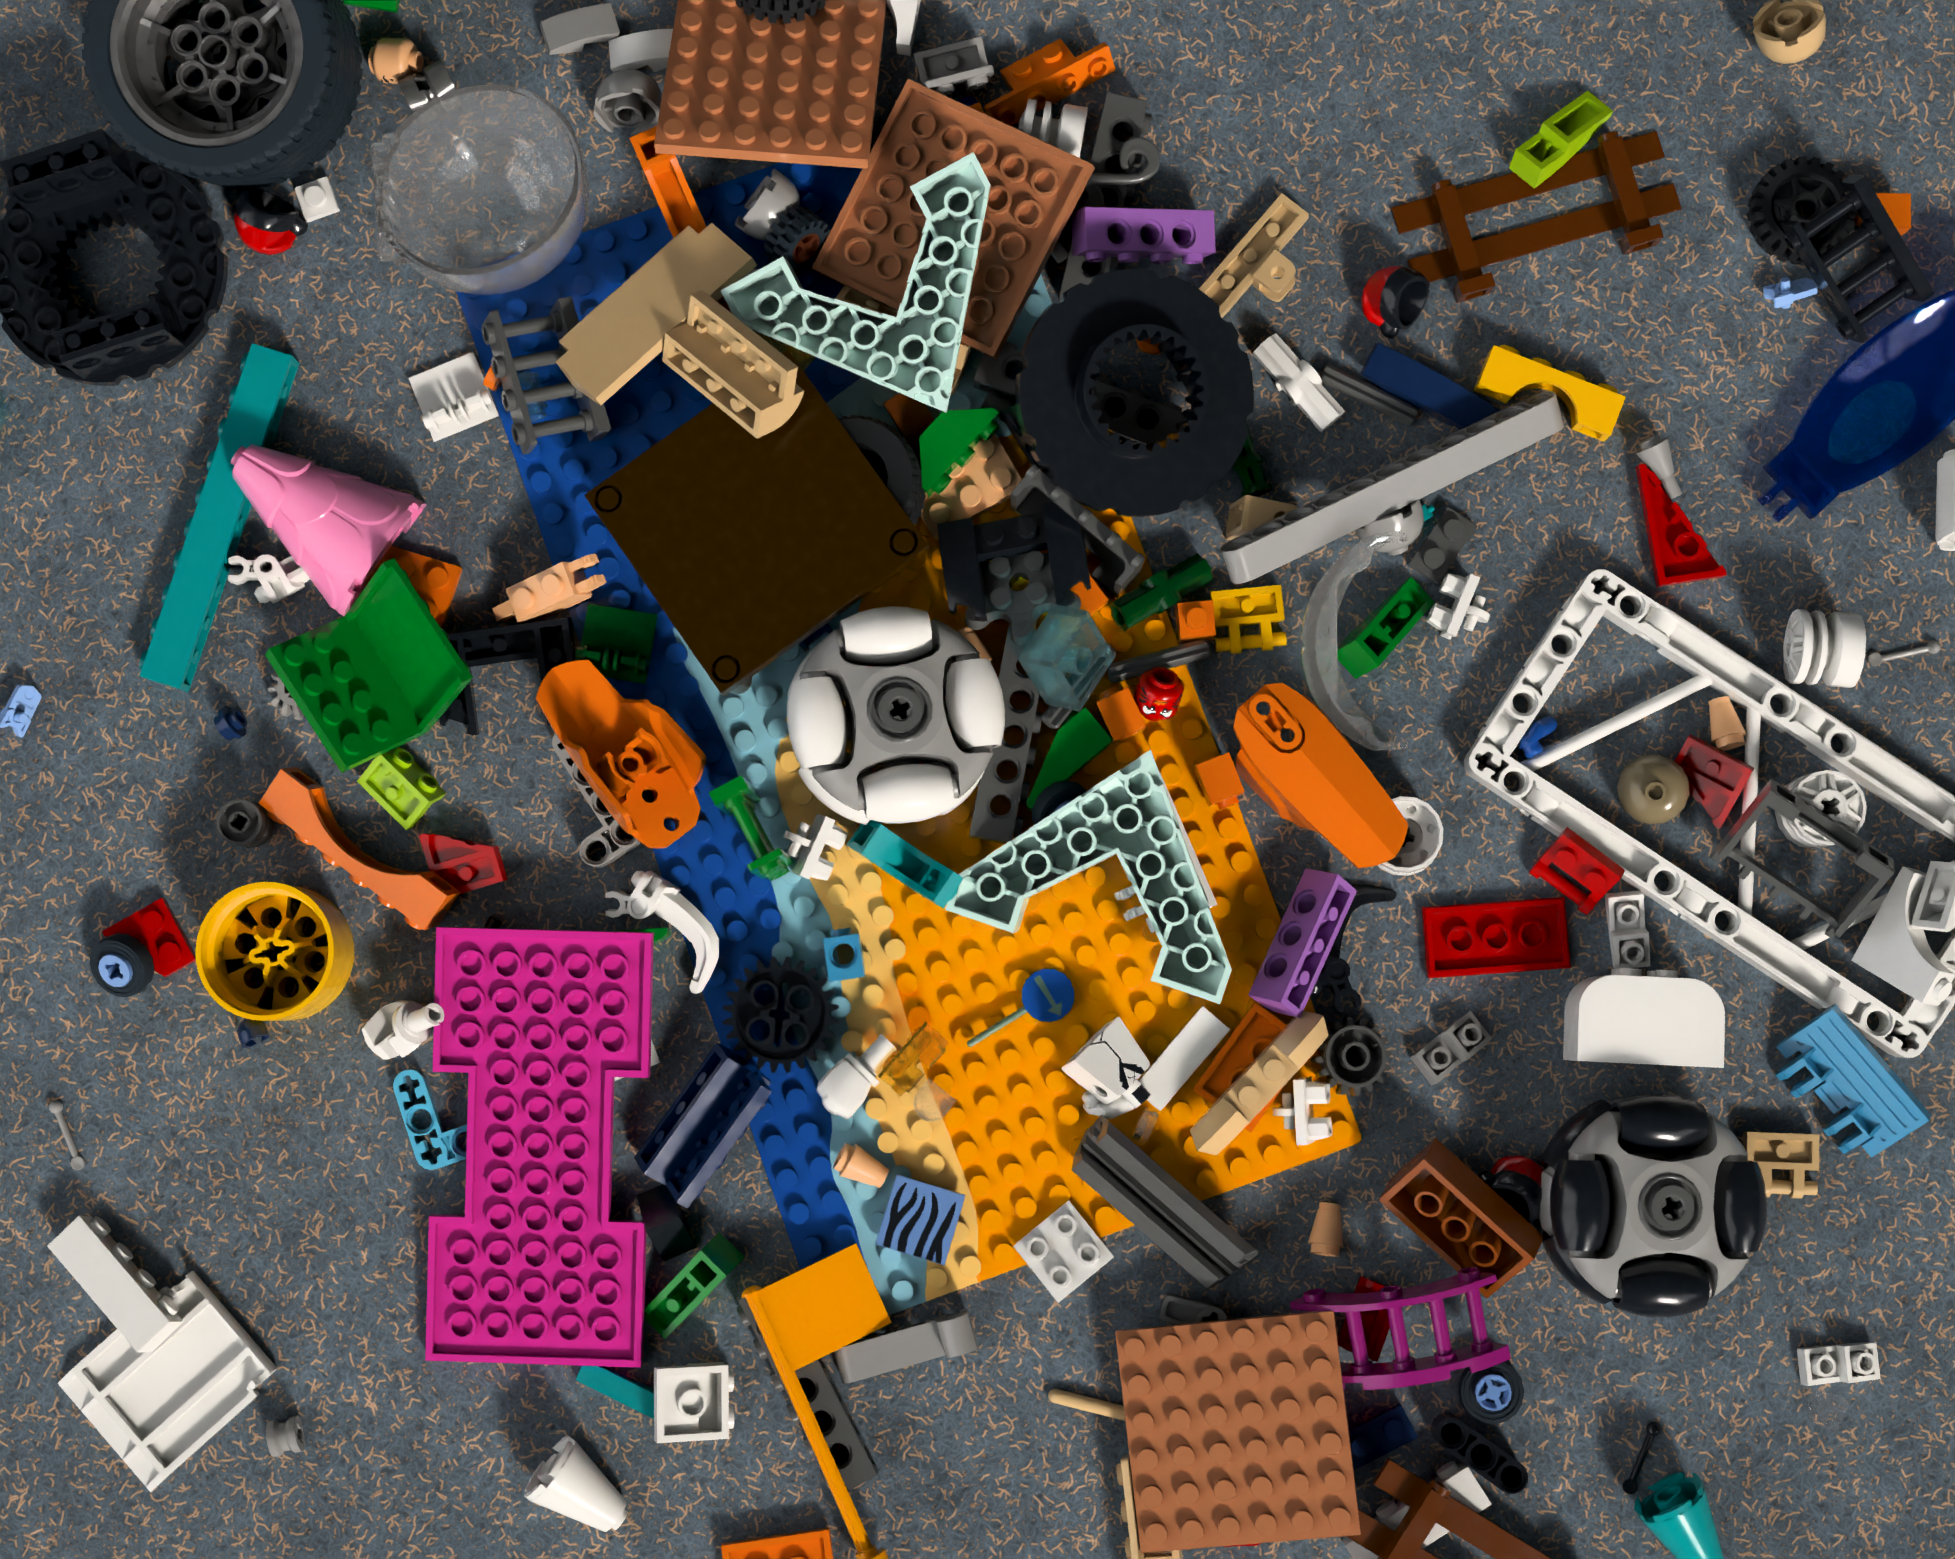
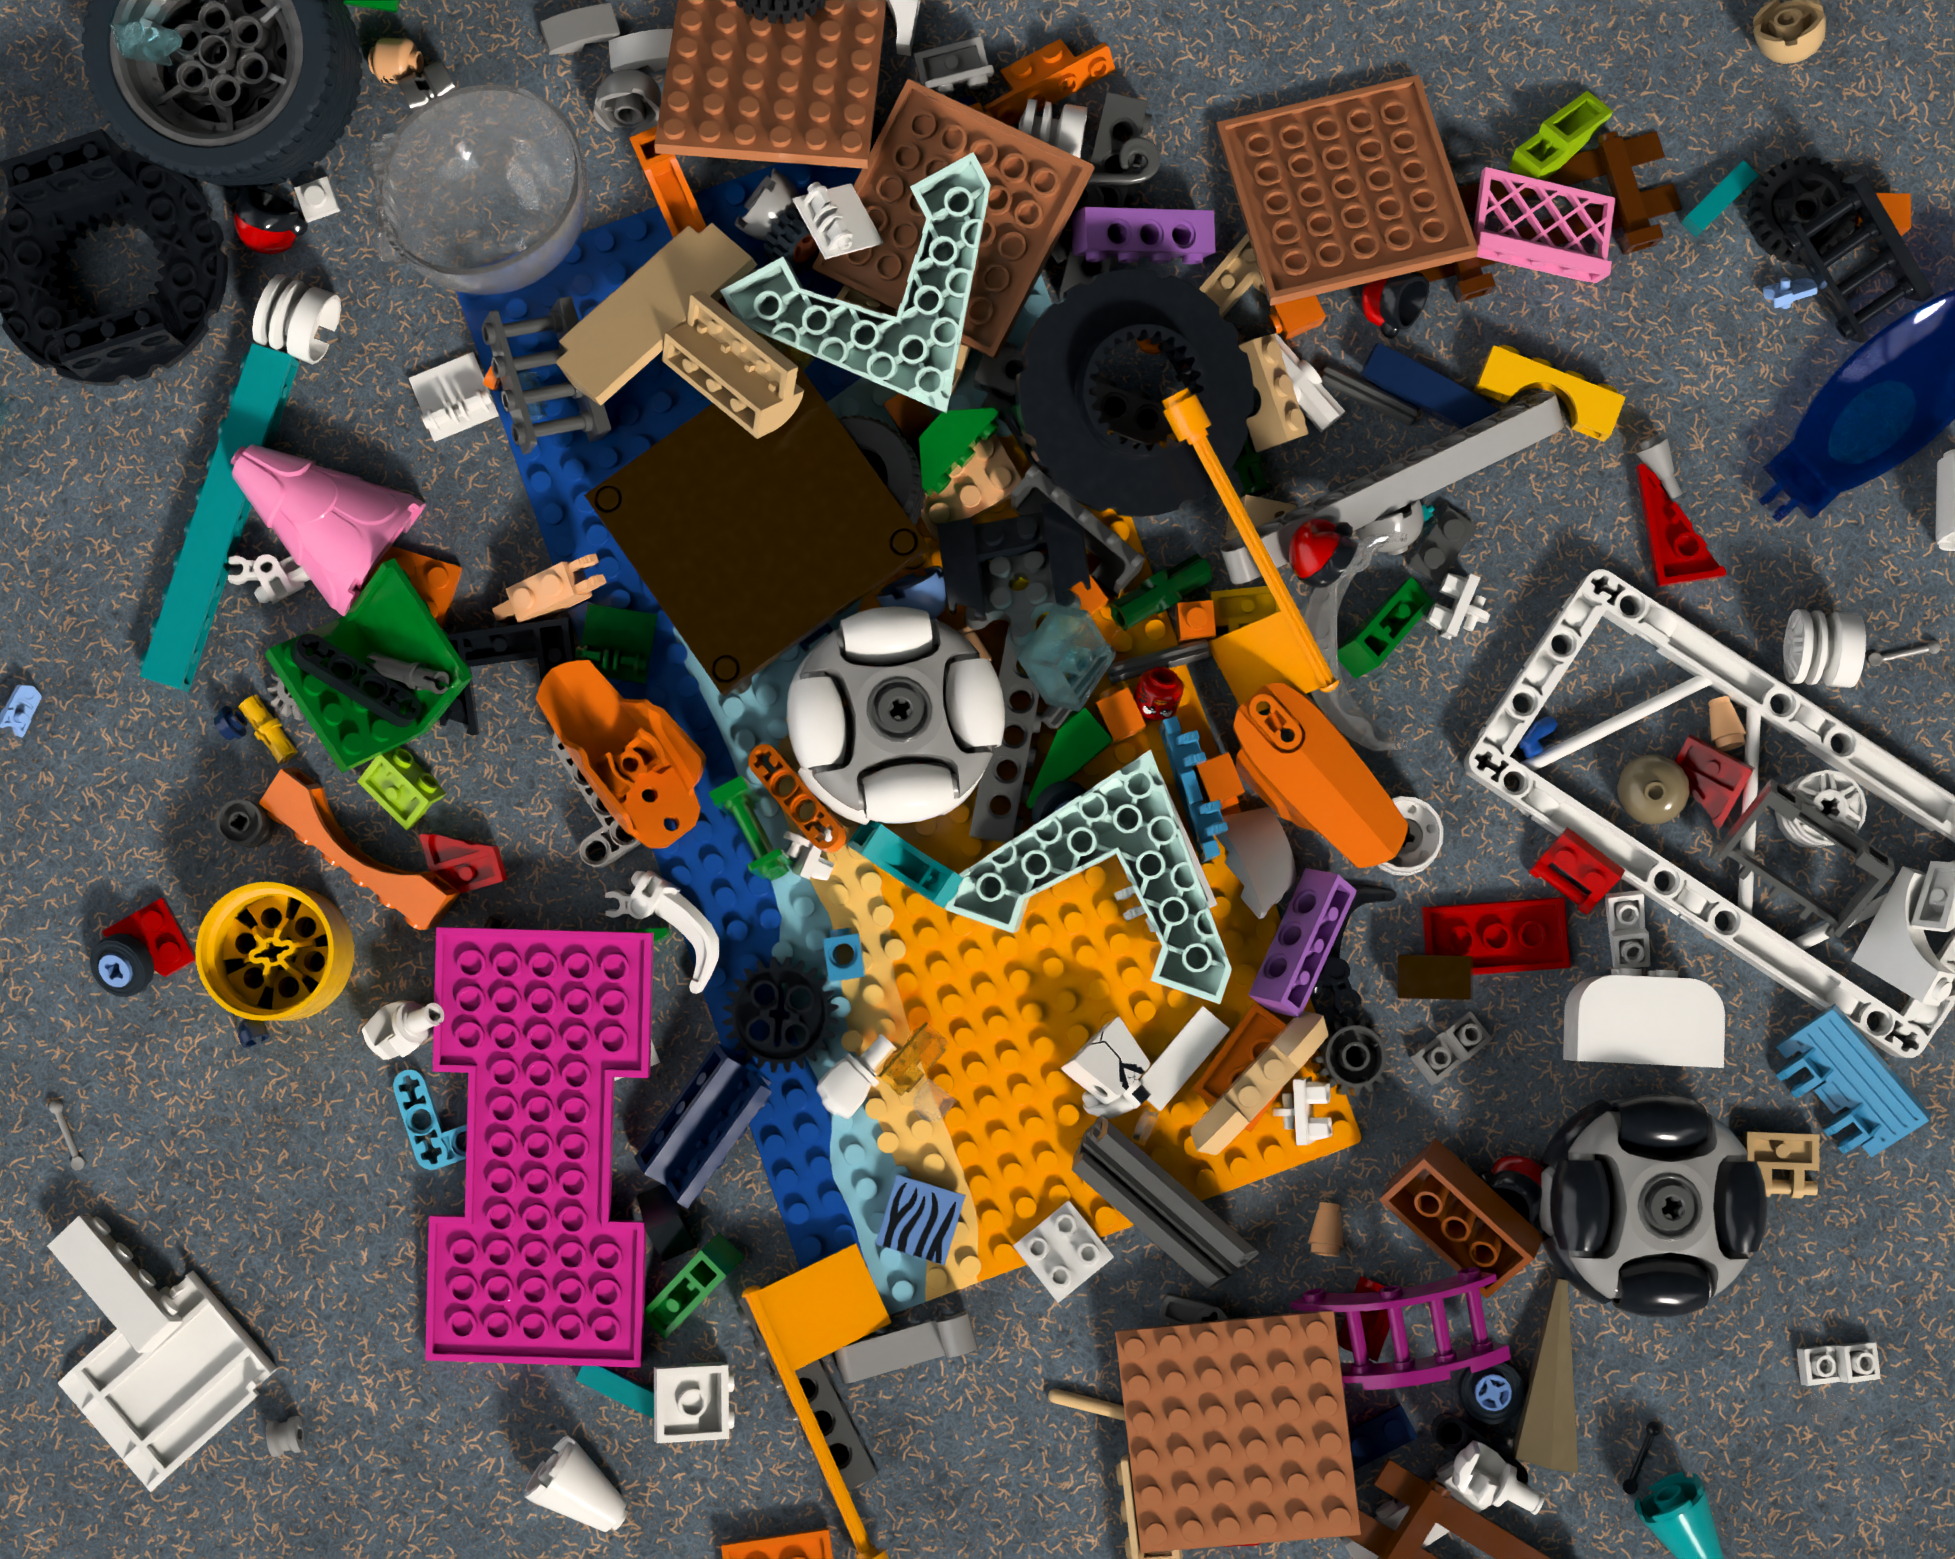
light nougat cone [833,1143,889,1188] -> none
blue piece [967,969,1074,1047] -> none
none -> clear light blue hinge [109,22,182,66]
none -> yellow pin [238,694,298,764]
none -> white wheel [252,274,341,364]
none -> black beam [291,634,421,727]
none -> dark grey pin [365,651,450,694]
none -> orange beam [748,744,846,853]
none -> white hinge [792,182,884,260]
none -> medium blue cylinder [876,566,948,620]
none -> dark azure hinge [1158,716,1229,863]
none -> light orange flag [1162,387,1339,712]
none -> light grey slope [1215,807,1298,919]
none -> nougat plate [1216,74,1478,306]
none -> tan arch [1239,334,1309,453]
none -> orange brick [1268,295,1326,341]
none -> red piece [1288,519,1358,588]
none -> dark brown panel [1398,955,1473,1000]
none -> white piece [1452,1440,1545,1515]
none -> bright pink fence [1473,167,1615,283]
none -> dark tan wedge [1510,1277,1578,1473]
none -> teal piece [1681,160,1759,238]

